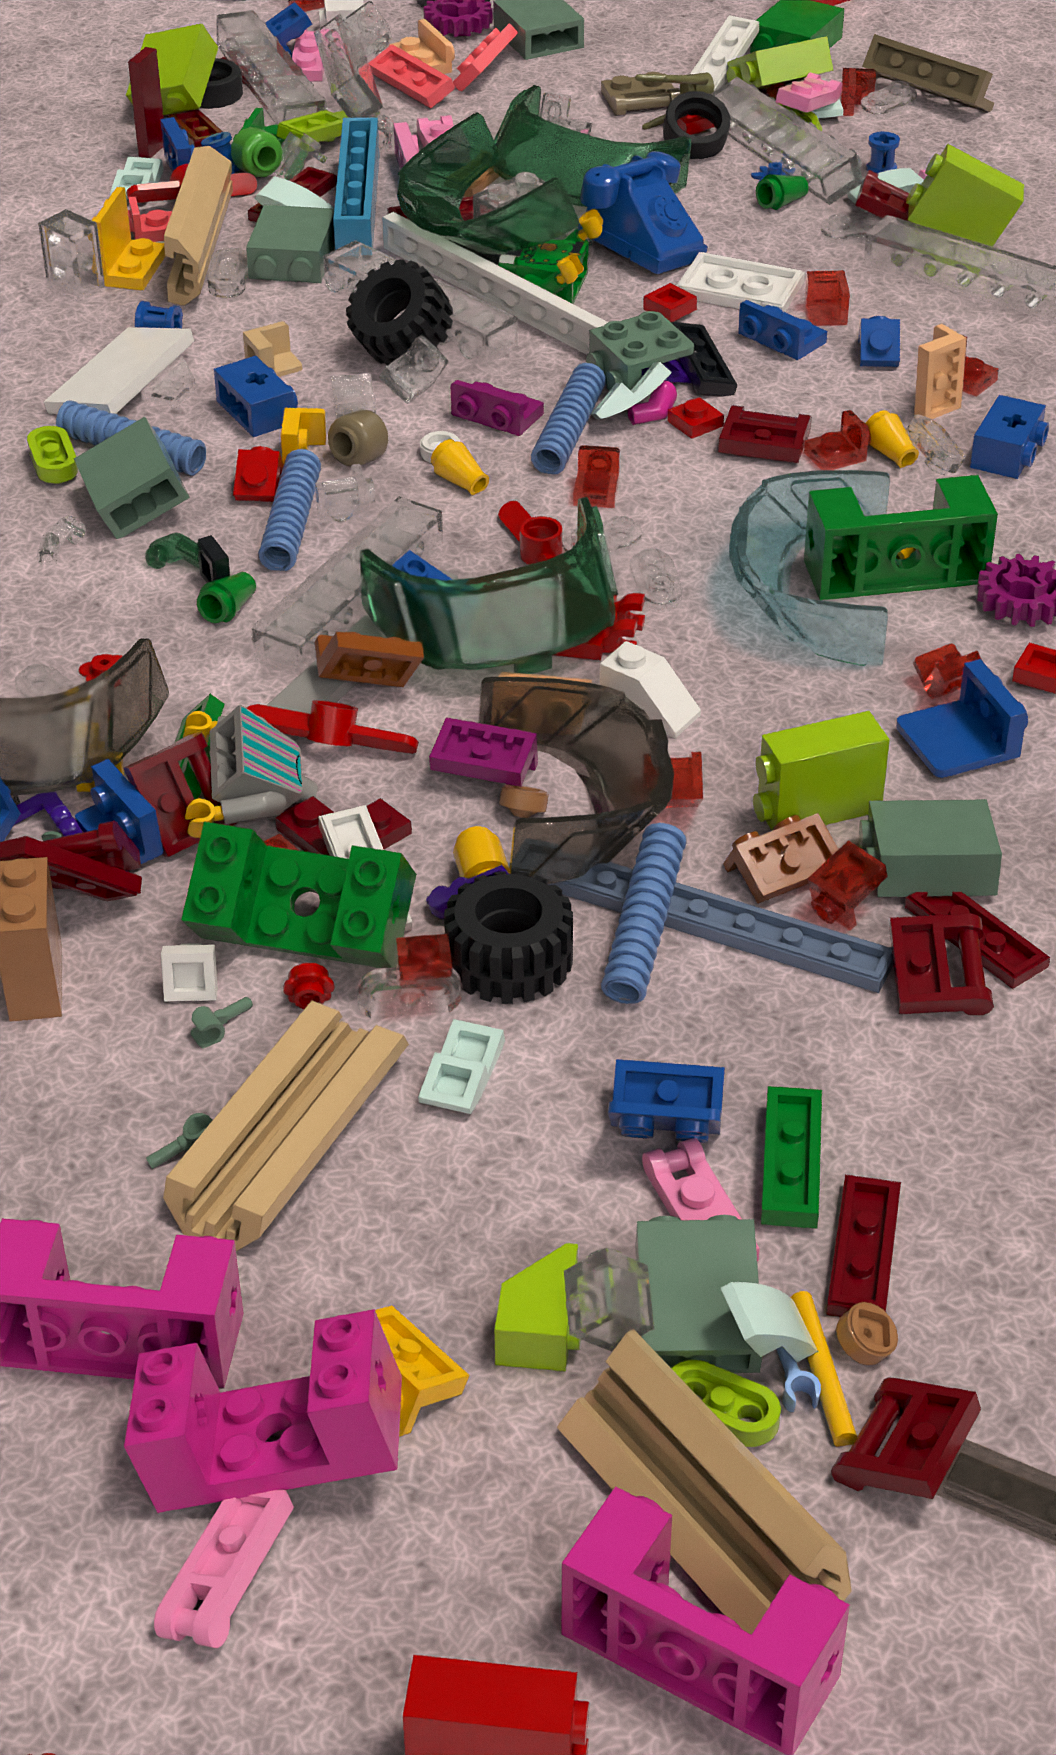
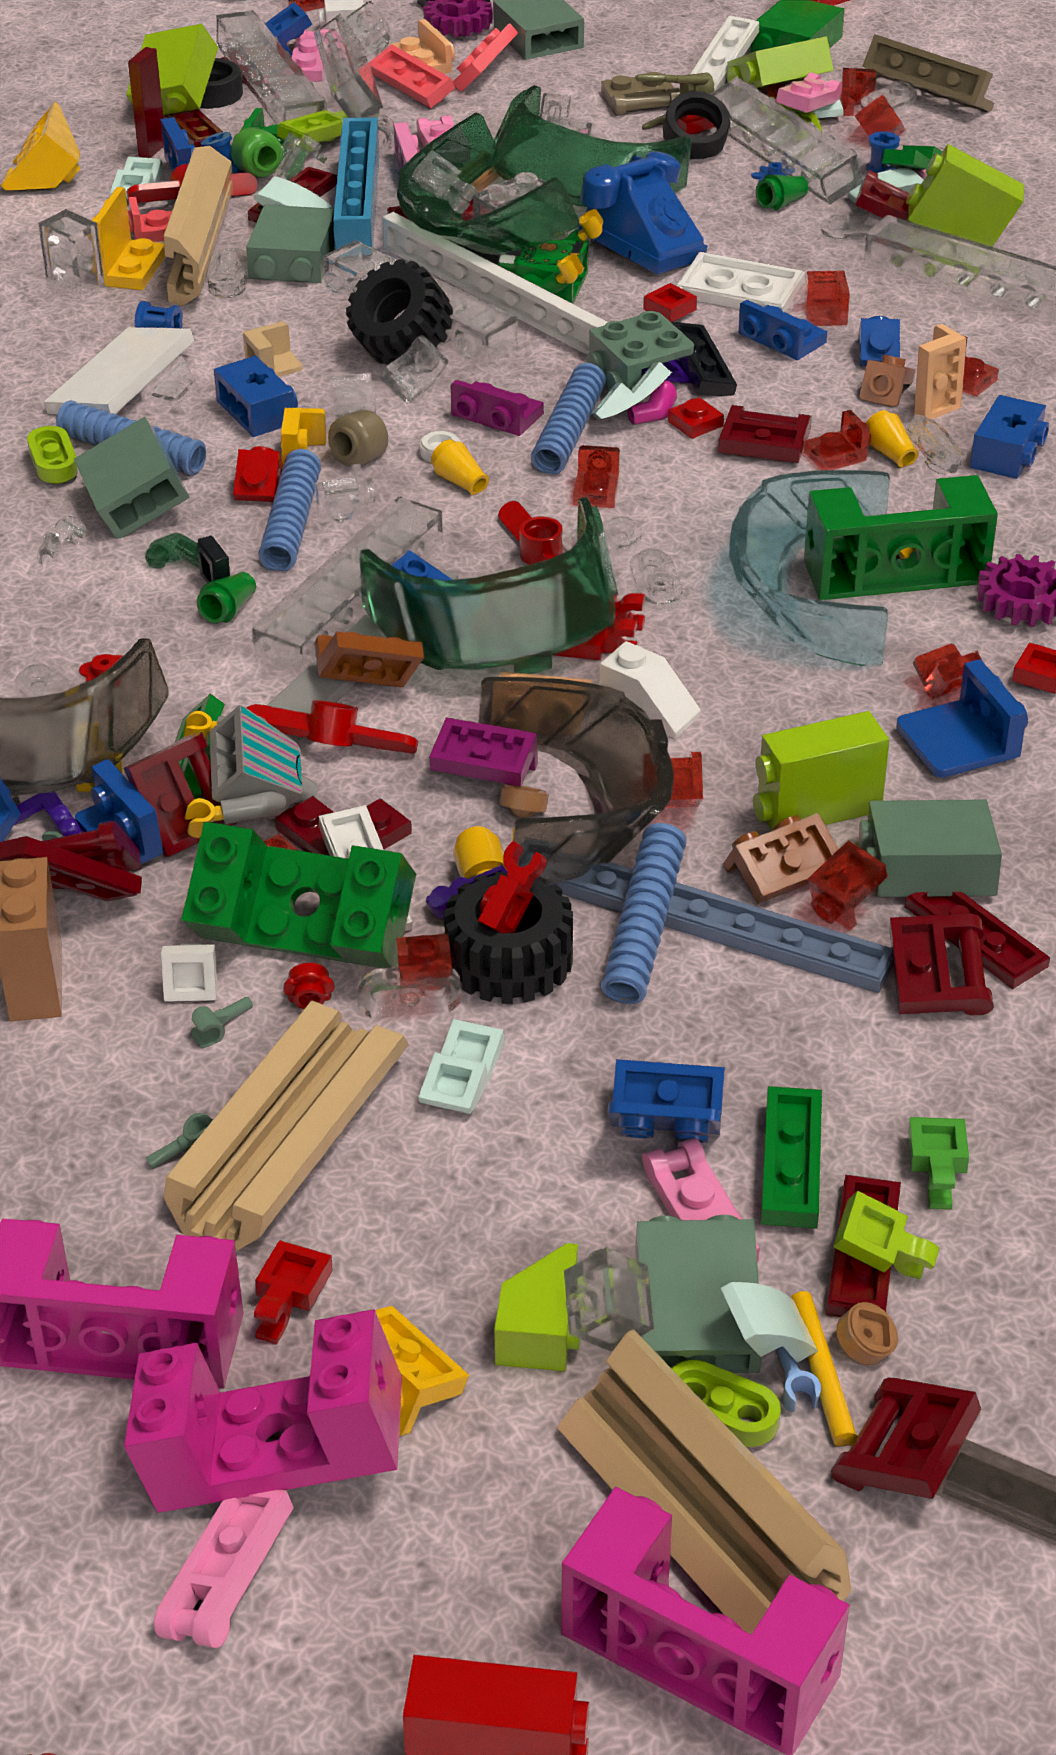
none -> yellow wedge [0,101,81,190]
none -> red plate [254,1240,333,1344]
none -> clear plate [411,150,478,214]
none -> red plate [478,841,547,933]
none -> lime plate [833,1191,940,1279]
none -> clear red panel [854,94,906,137]
none -> nougat bracket [860,354,915,407]
none -> green slope [882,145,943,169]
none -> bright green plate [908,1117,969,1209]

